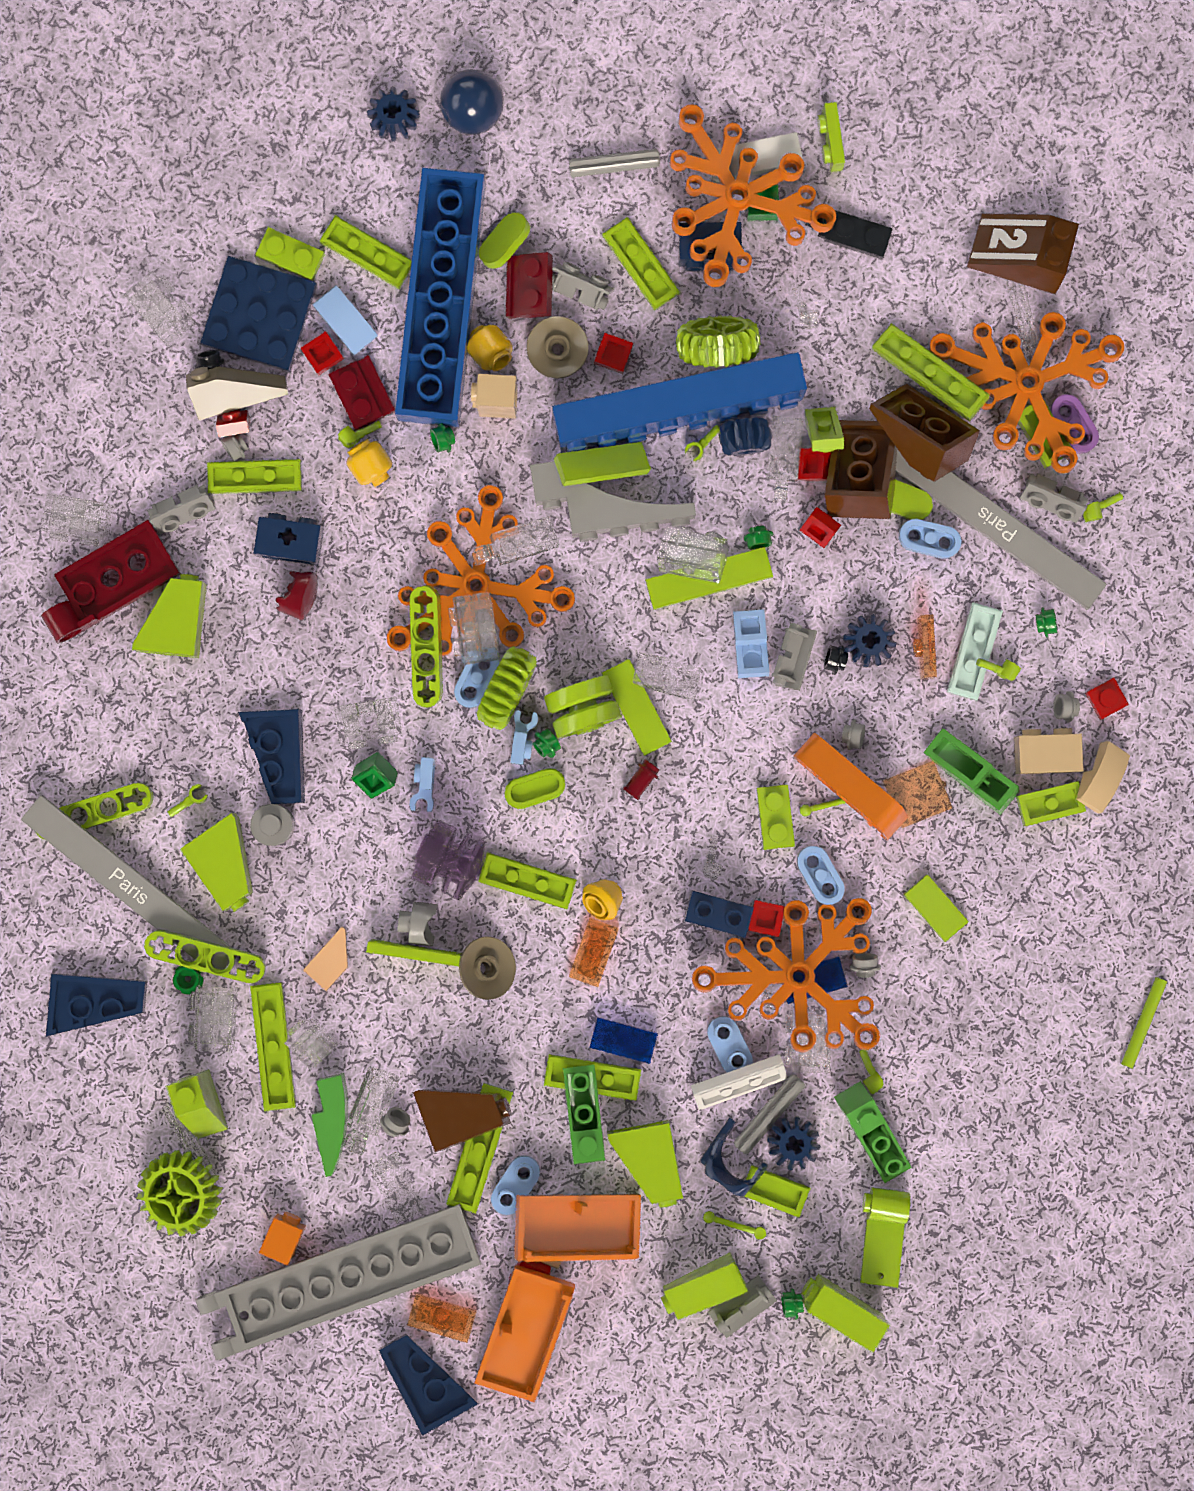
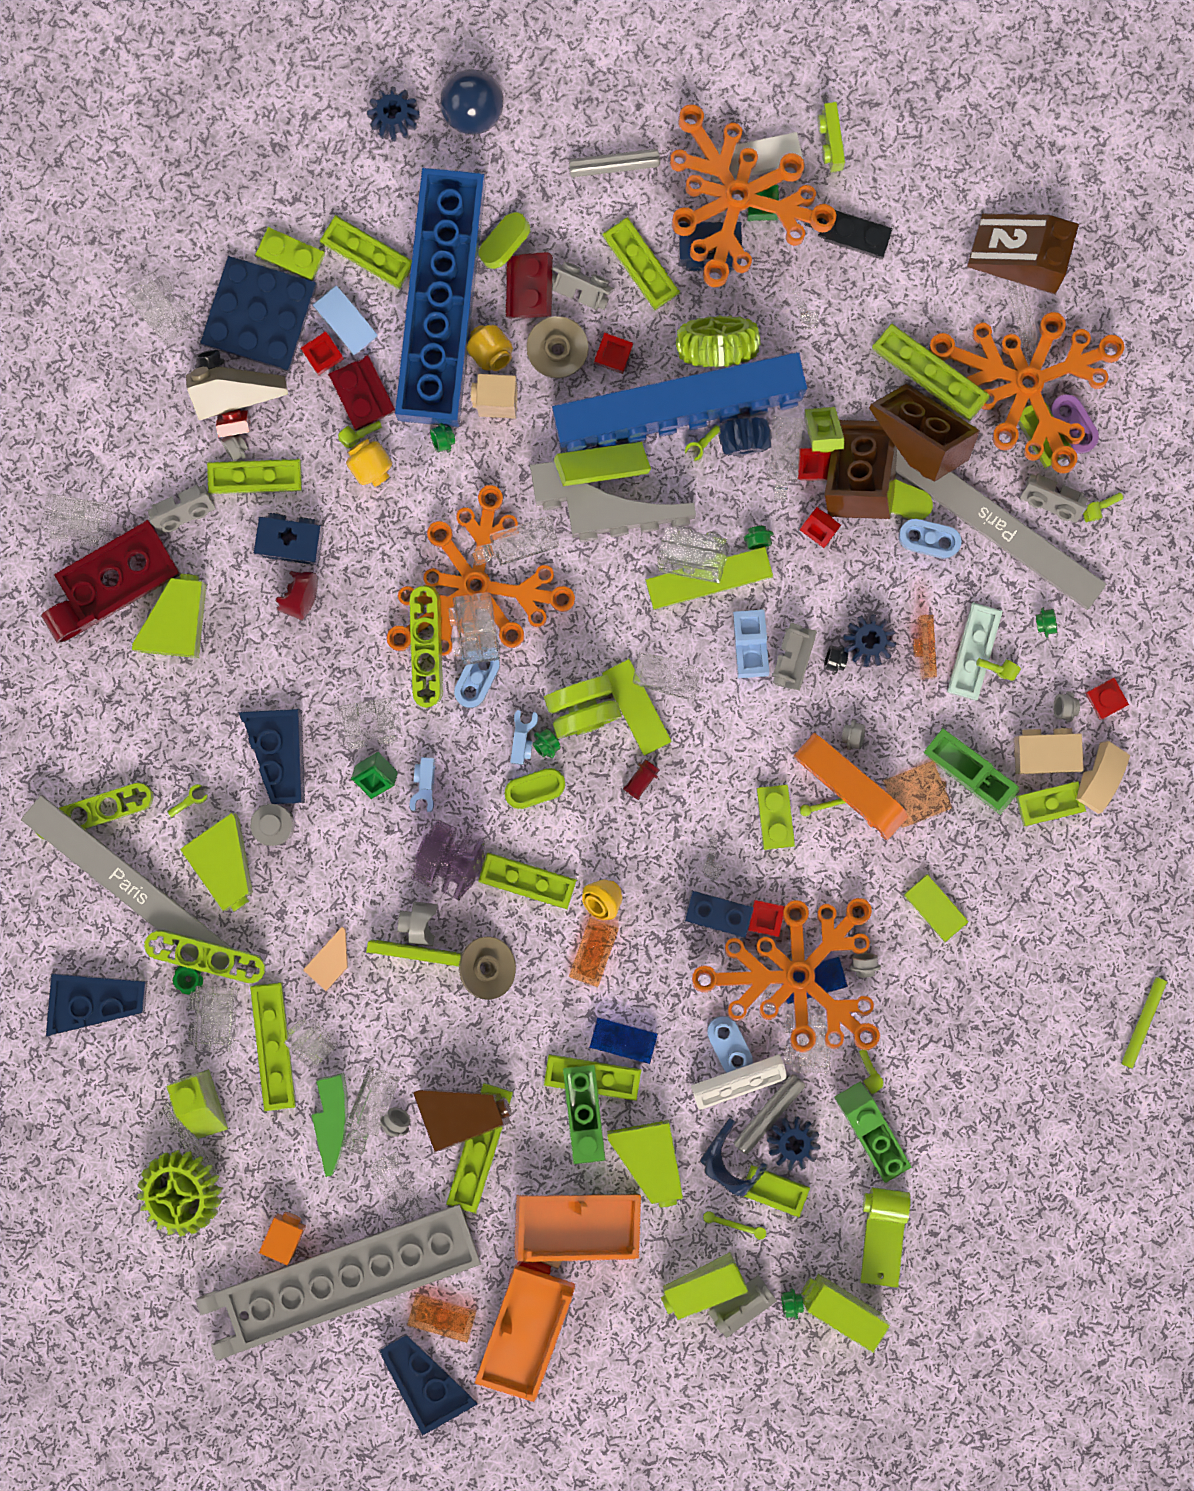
lime gear [477,646,537,730] -> none
light blue plate [491,1155,540,1215] -> none
light blue plate [797,846,845,905] -> none

